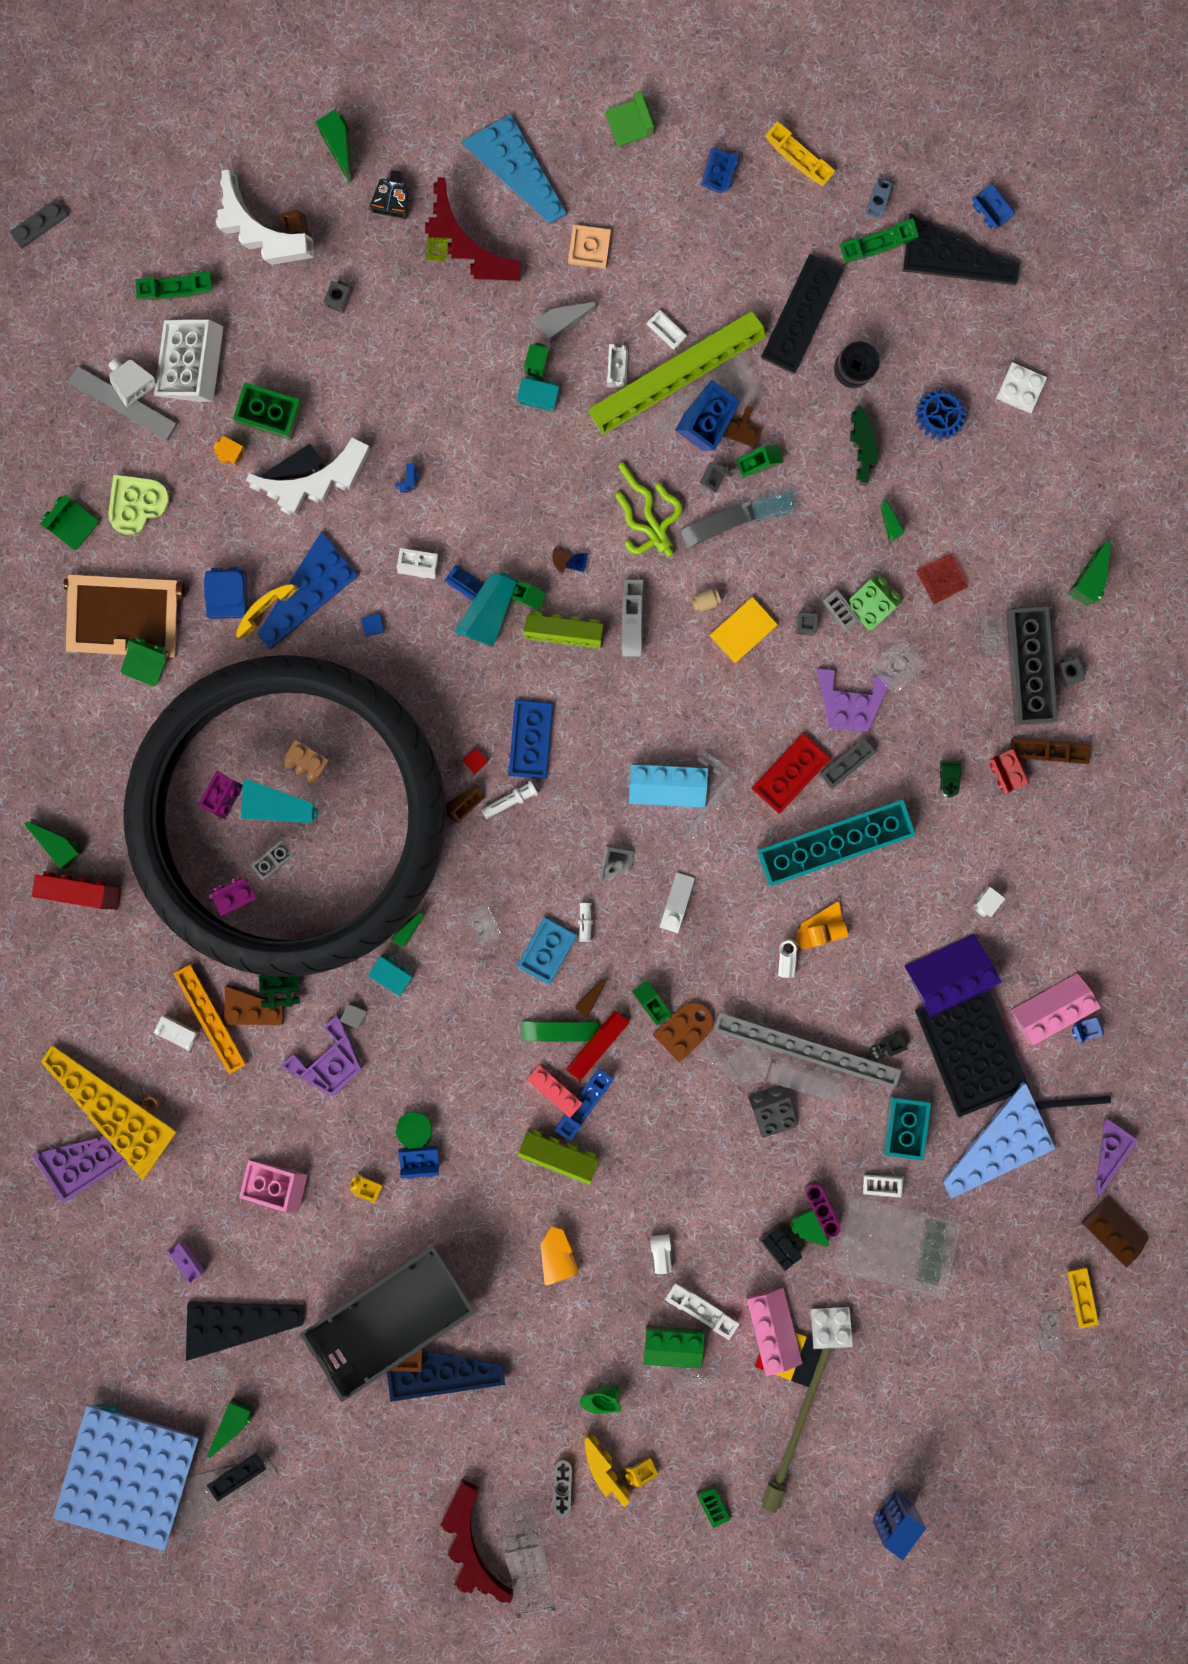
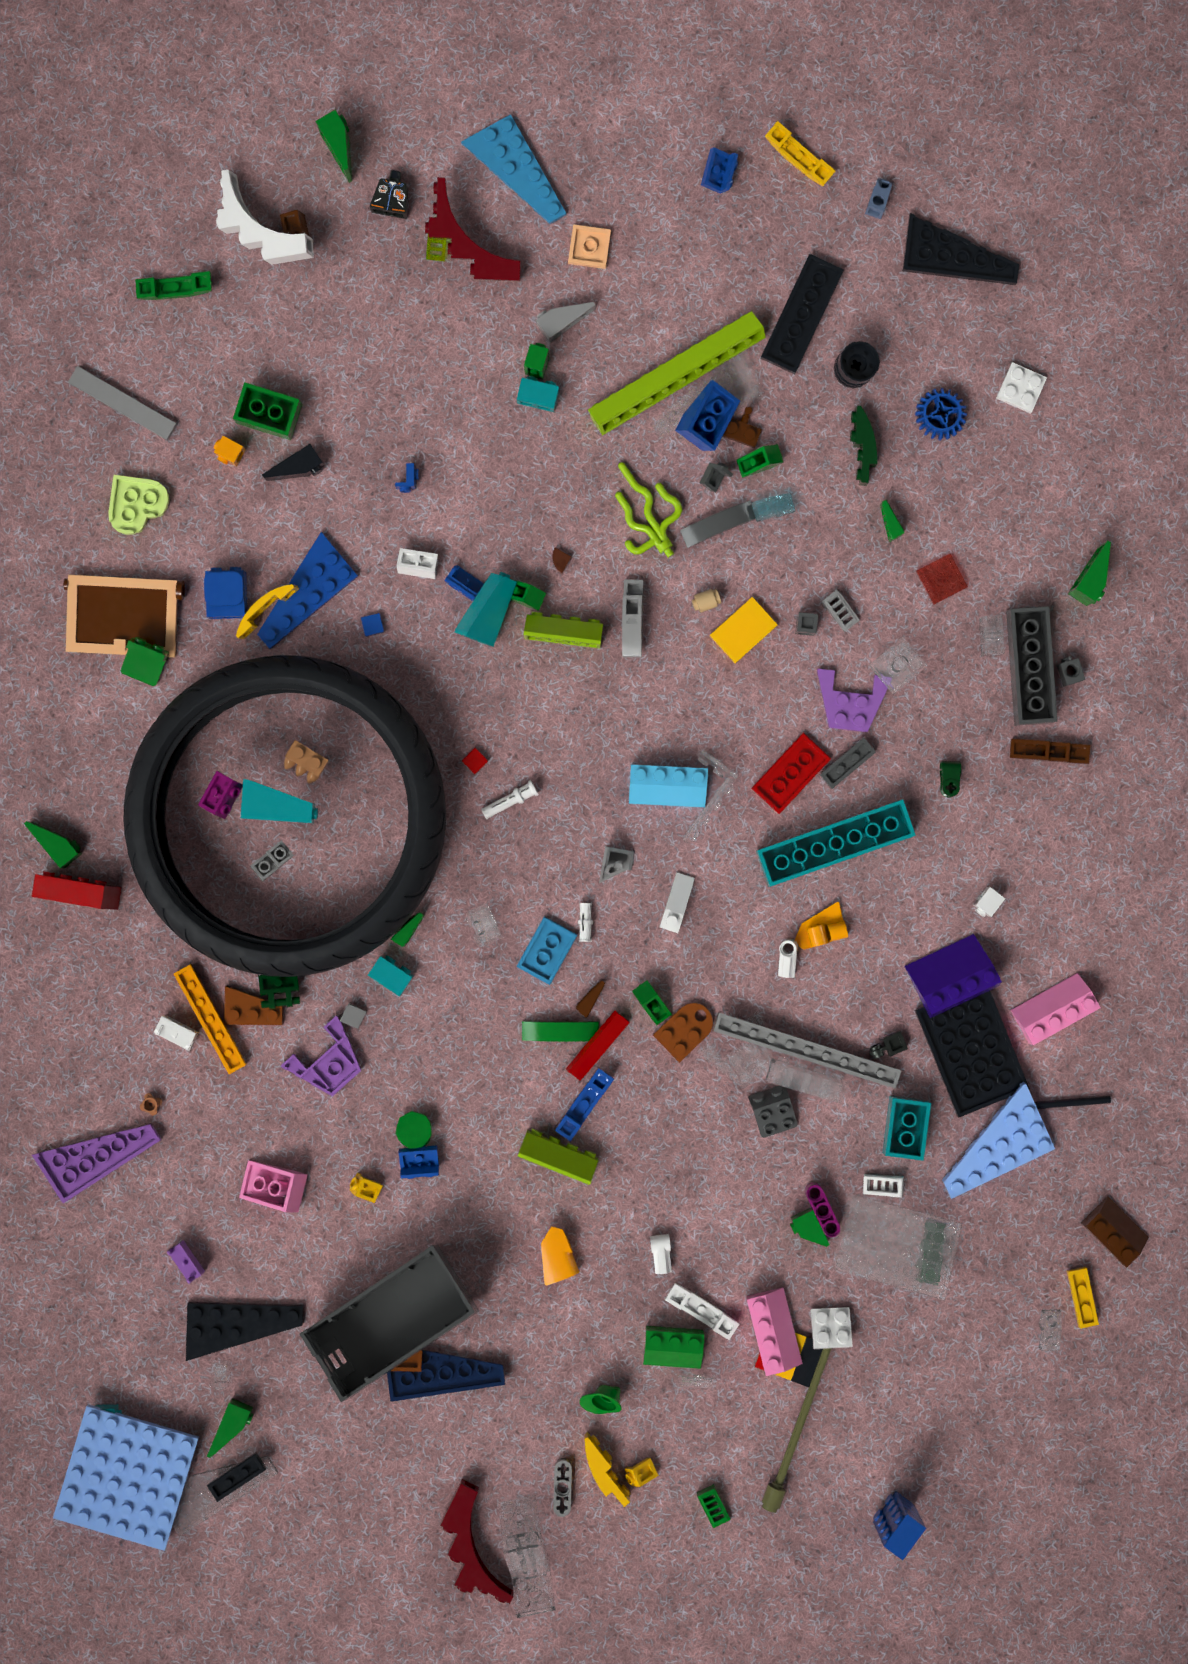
dark grey plate [10,199,68,249] -> none
green bracket [40,494,98,550] -> none
yellow wing [40,1046,177,1180] -> none
white torso [109,359,155,407] -> none
white slope [154,320,223,402] -> none
magenta bracket [209,876,258,916] -> none
white arch [246,438,371,516] -> none
dark grey brick [323,281,351,314] -> none
reddish brown slope [446,785,485,823] -> none
blue tile [508,700,553,779] -> none
coral plate [527,1065,583,1118] -> none
clear blue tile [565,553,588,572] -> none
bright green bracket [605,91,656,147] -> none
white hinge [607,344,628,388] -> none
white tile [647,310,687,350] -> none
black brick [759,1224,802,1271] -> none
green slope [839,219,919,263] -> none
bright green bracket [847,574,903,630] -> none
blue bracket [972,183,1016,229] -> none
red bracket [990,748,1030,794] -> none
blue bracket [1072,1016,1105,1044] -> none
medium lavender wing [1094,1118,1138,1195] -> none

